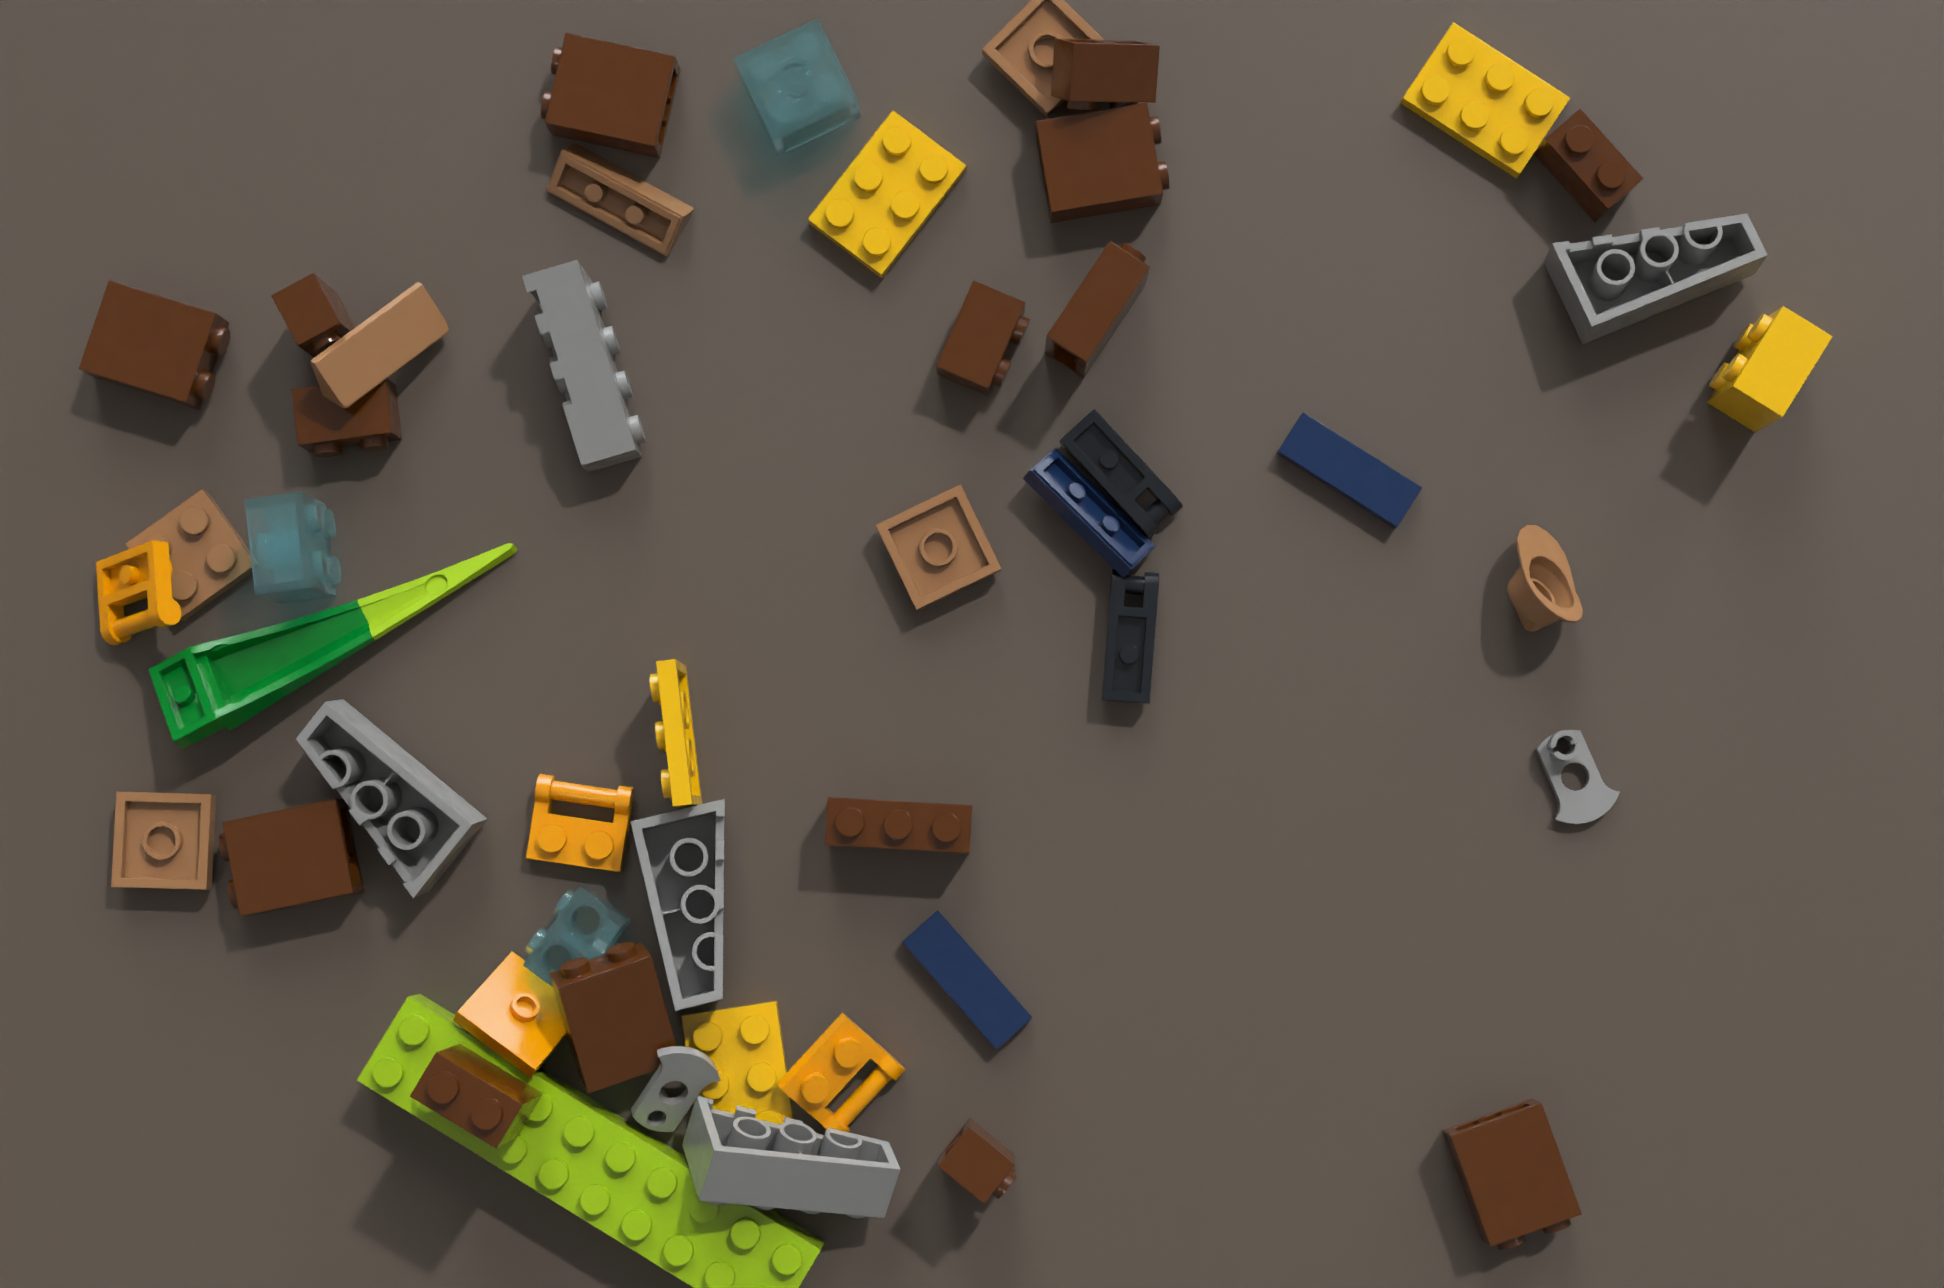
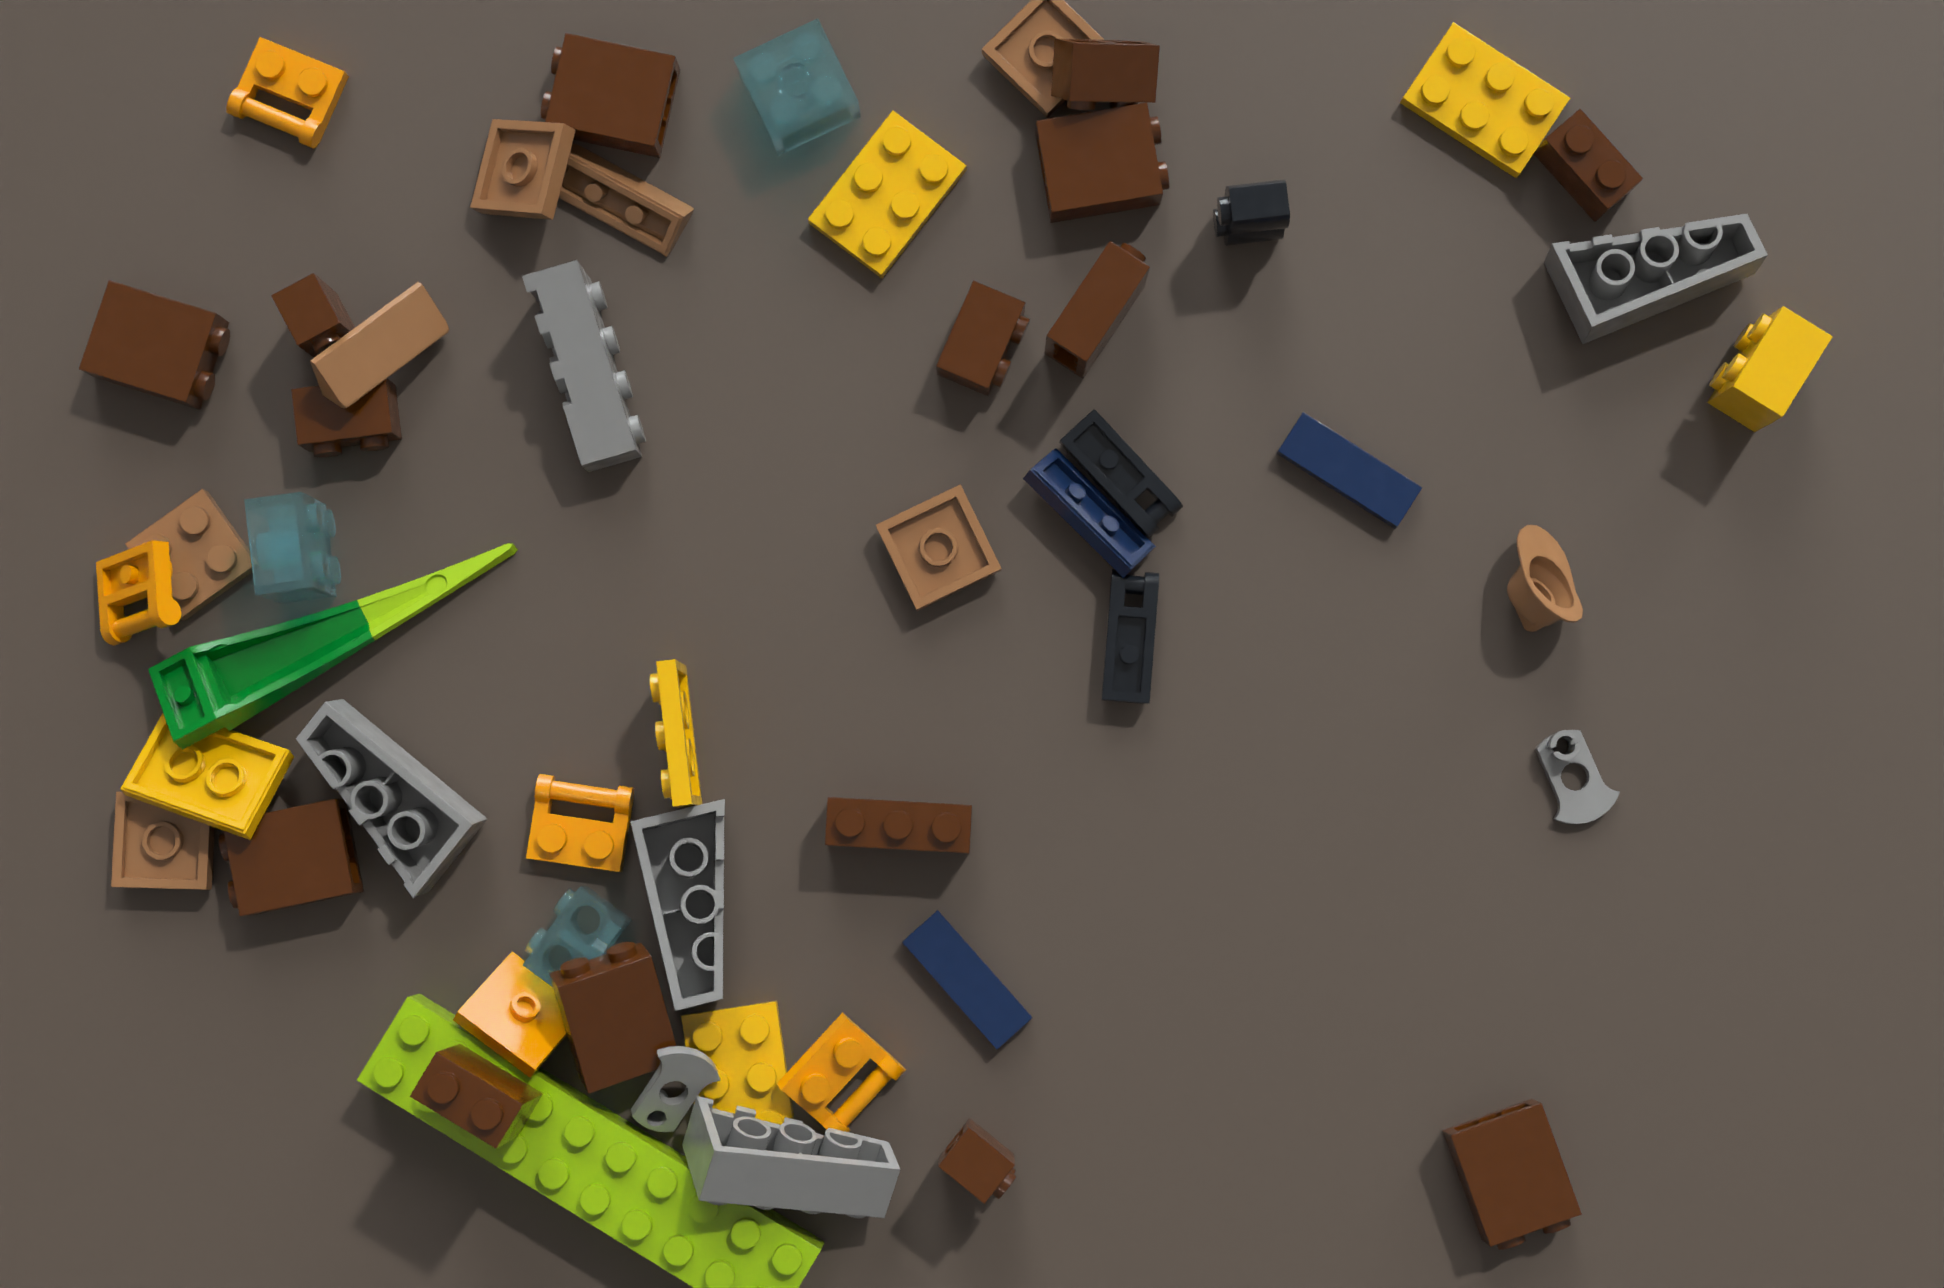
none -> yellow tile [120,713,294,840]
none -> light orange plate [226,37,349,149]
none -> medium nougat plate [470,119,575,220]
none -> black brick [1213,179,1290,246]

